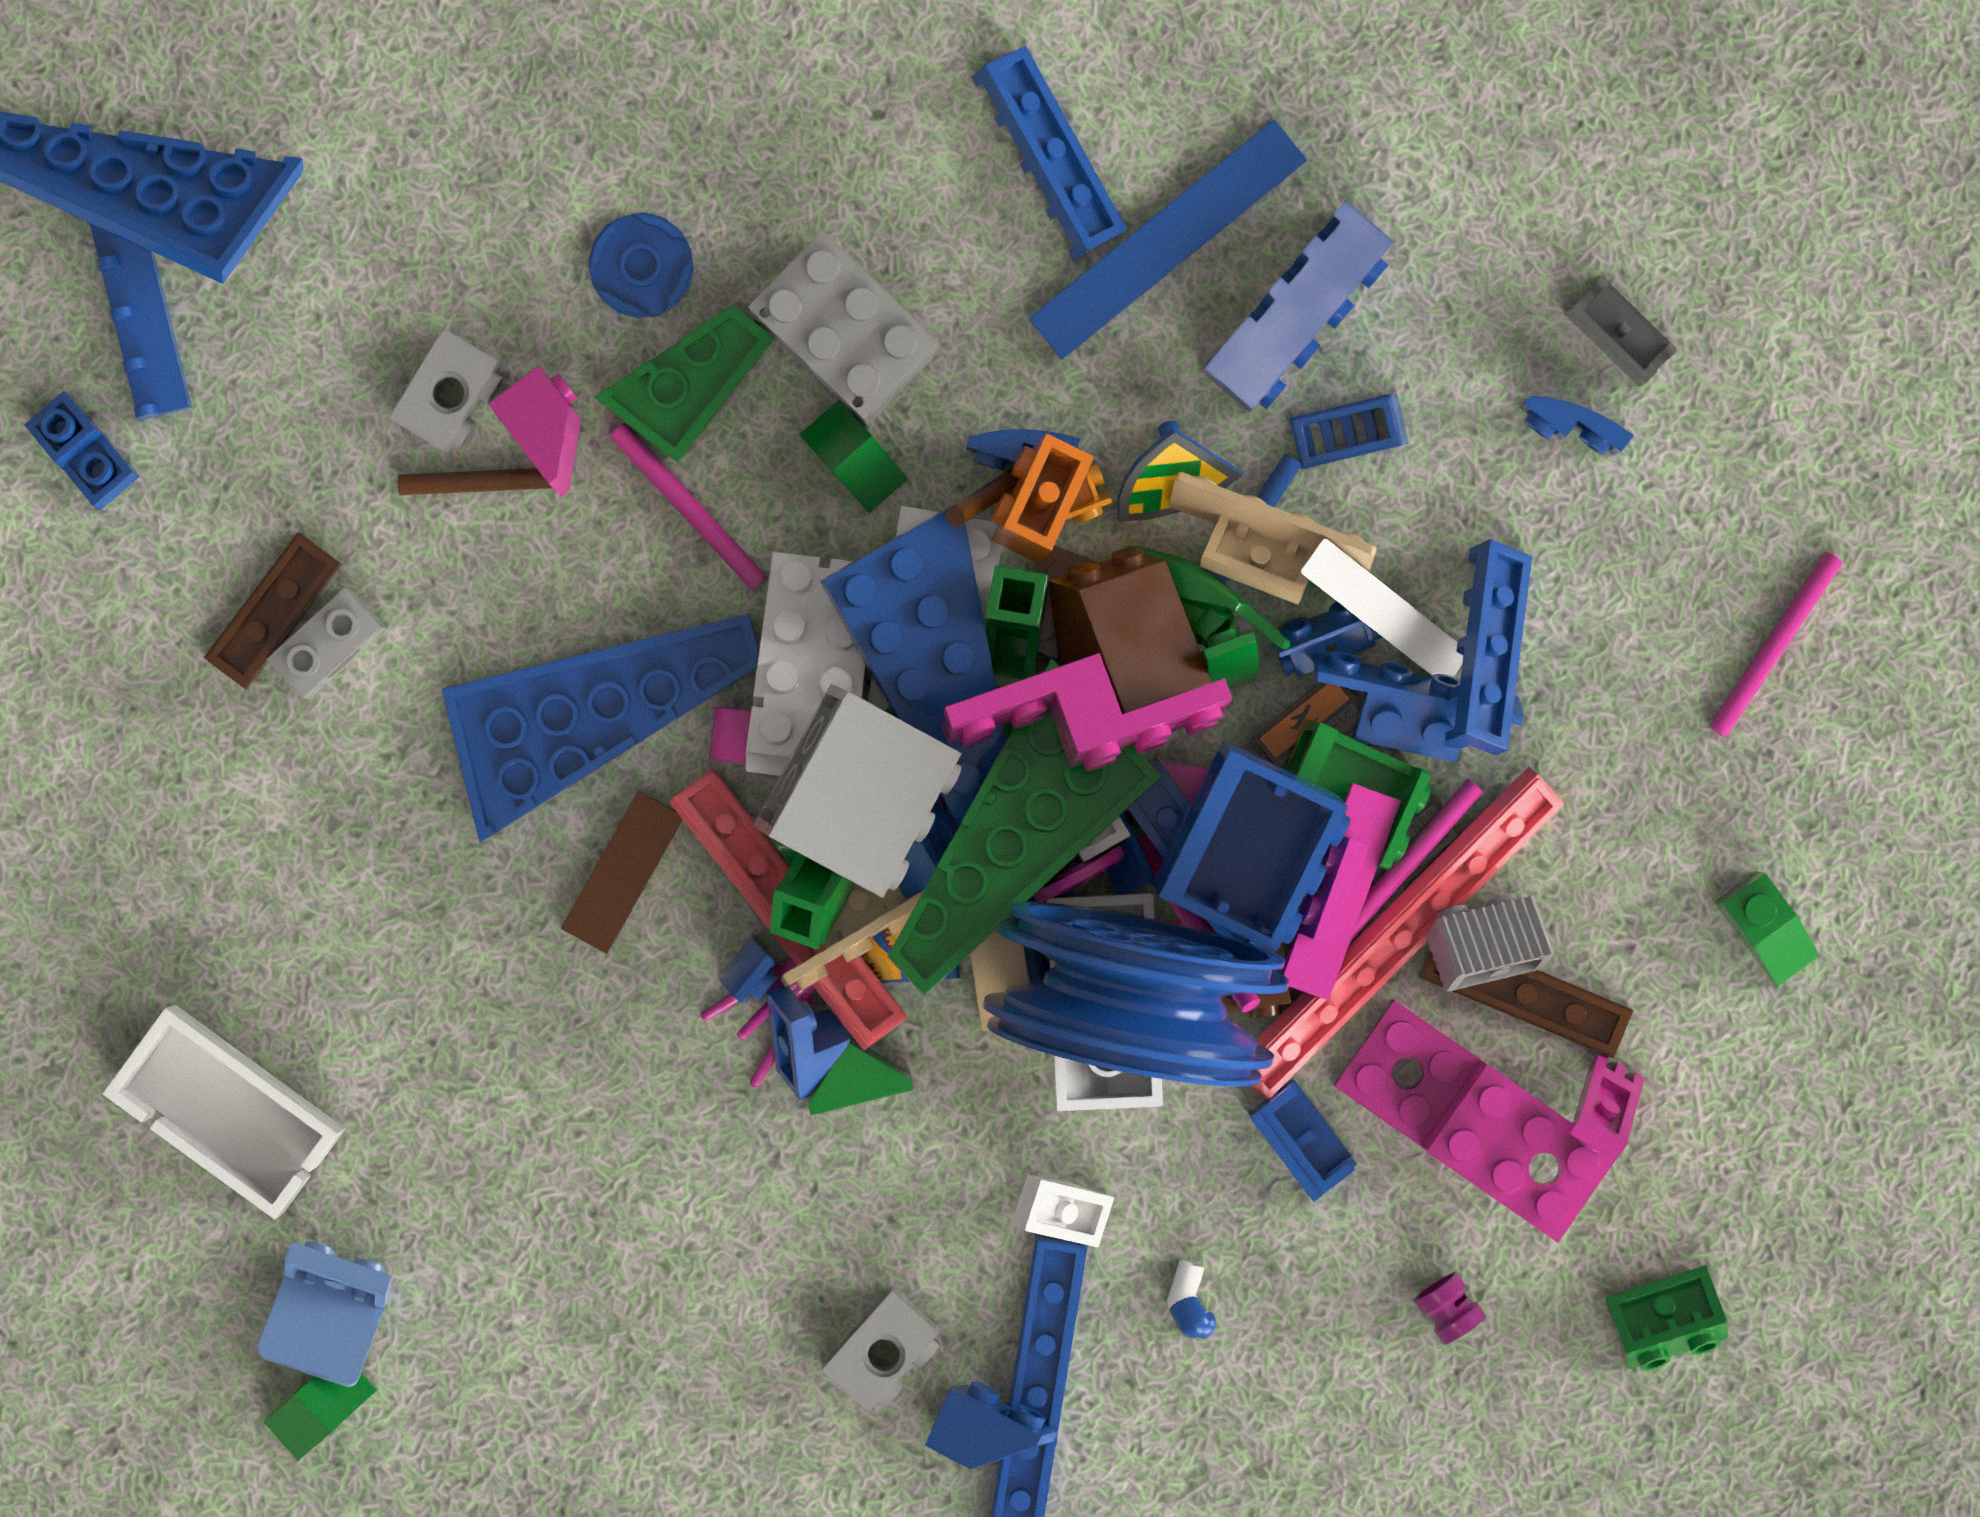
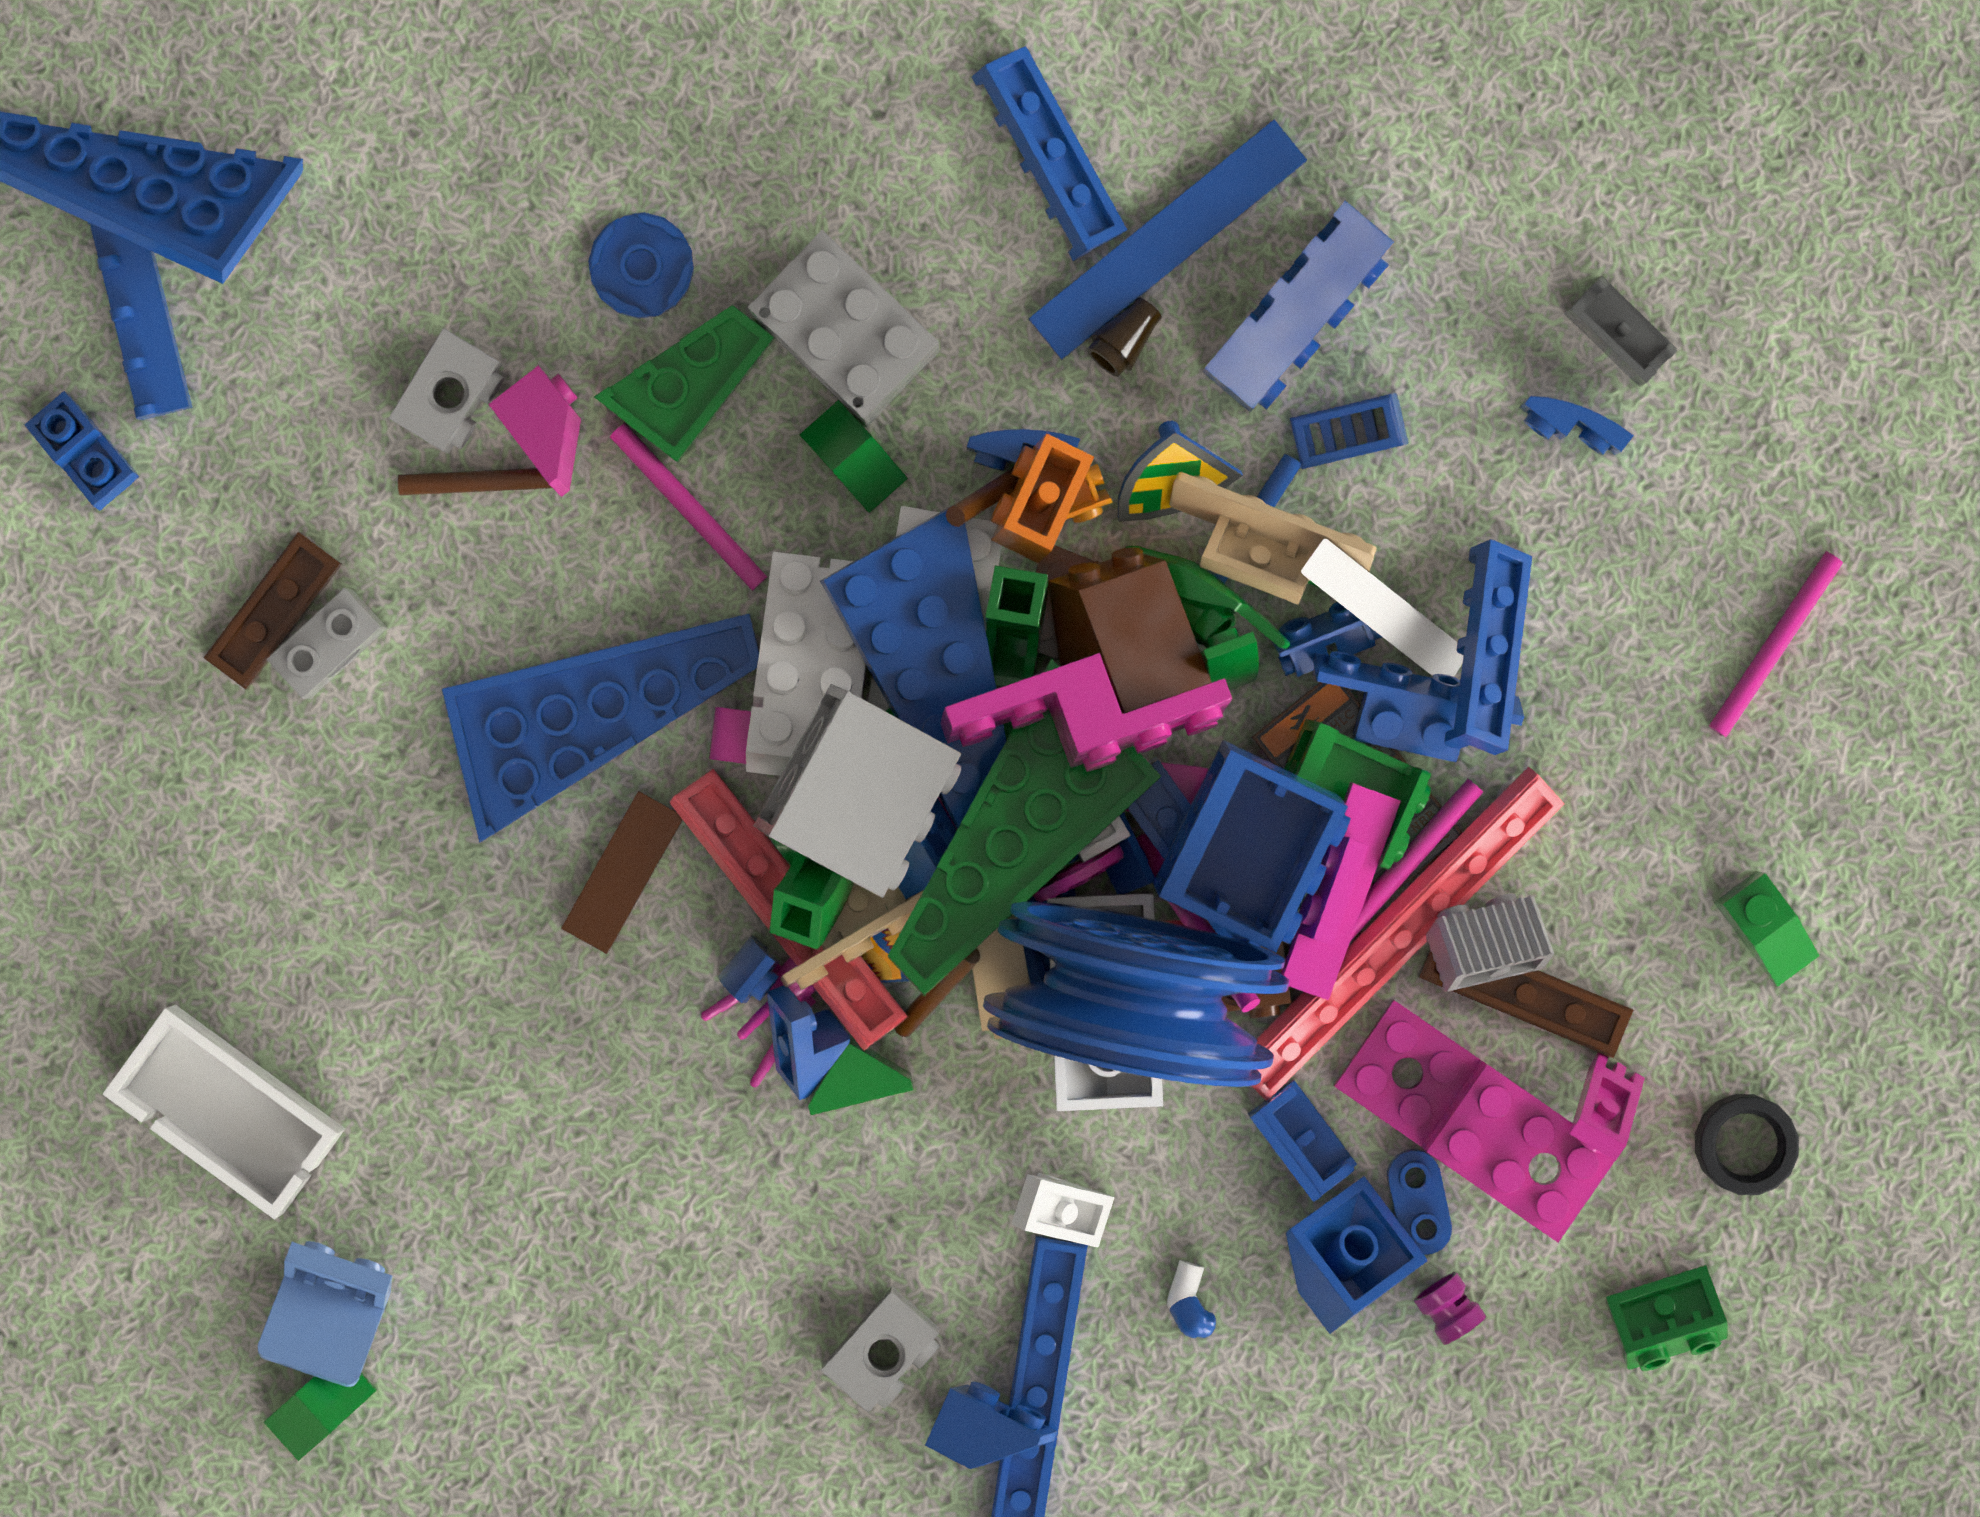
none -> reddish brown bar [894,948,980,1037]
none -> dark brown cone [1087,297,1162,377]
none -> blue slope [1286,1176,1428,1334]
none -> blue plate [1387,1149,1452,1255]
none -> black tyre [1695,1094,1799,1195]

